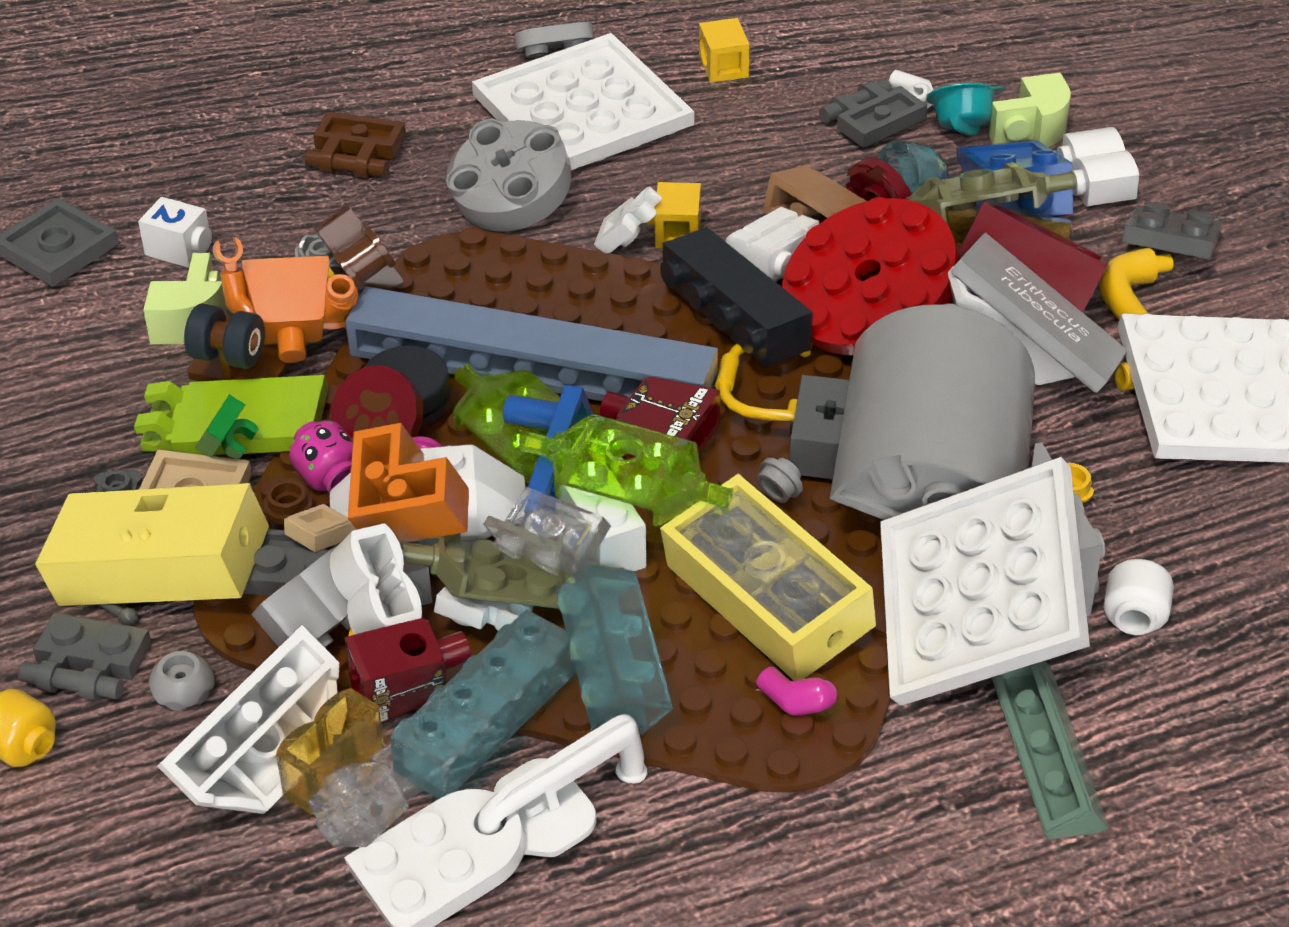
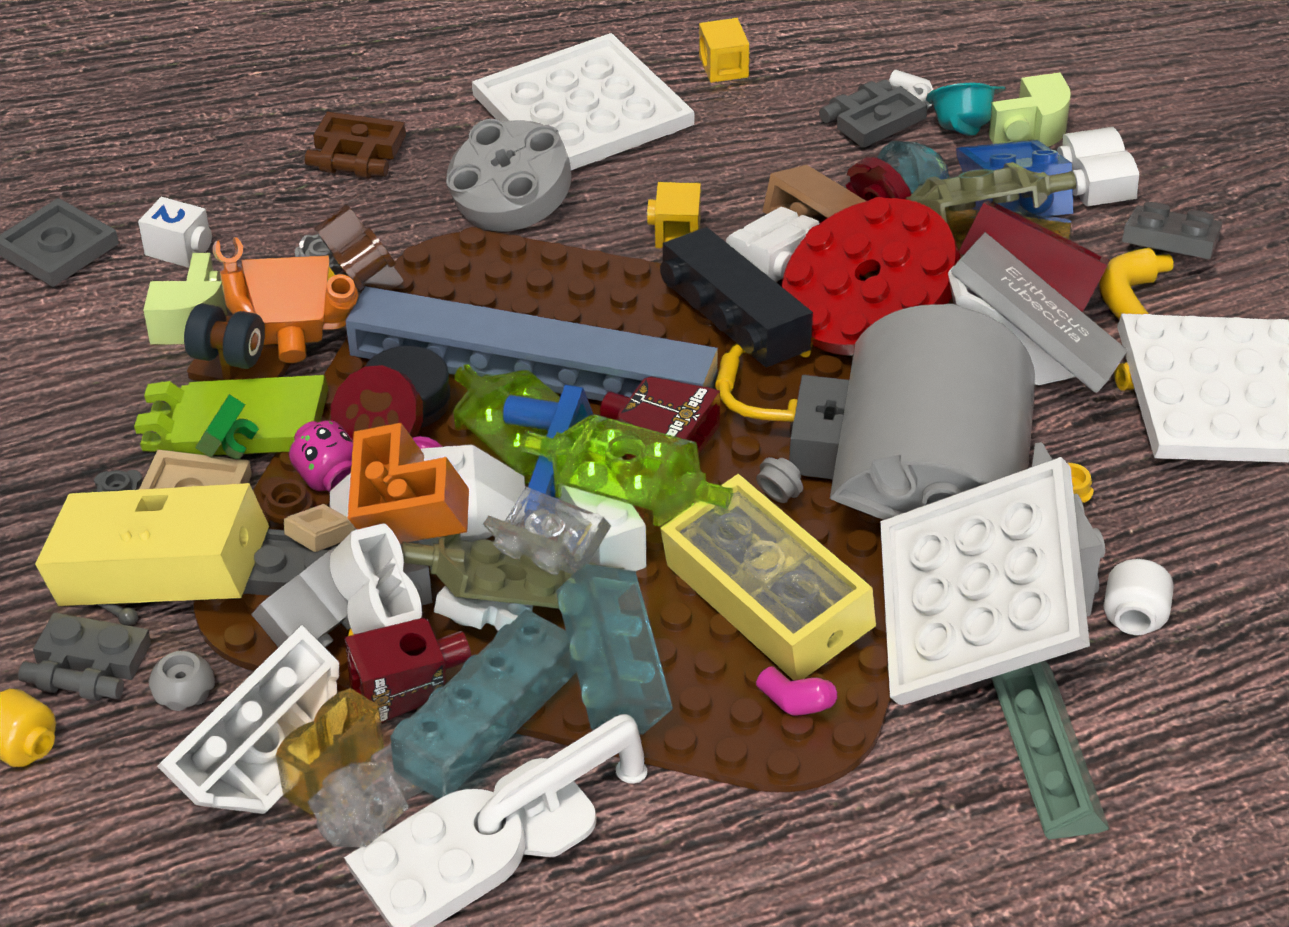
light grey plate [514,22,594,58] -> none
white plate [594,186,662,253] -> none

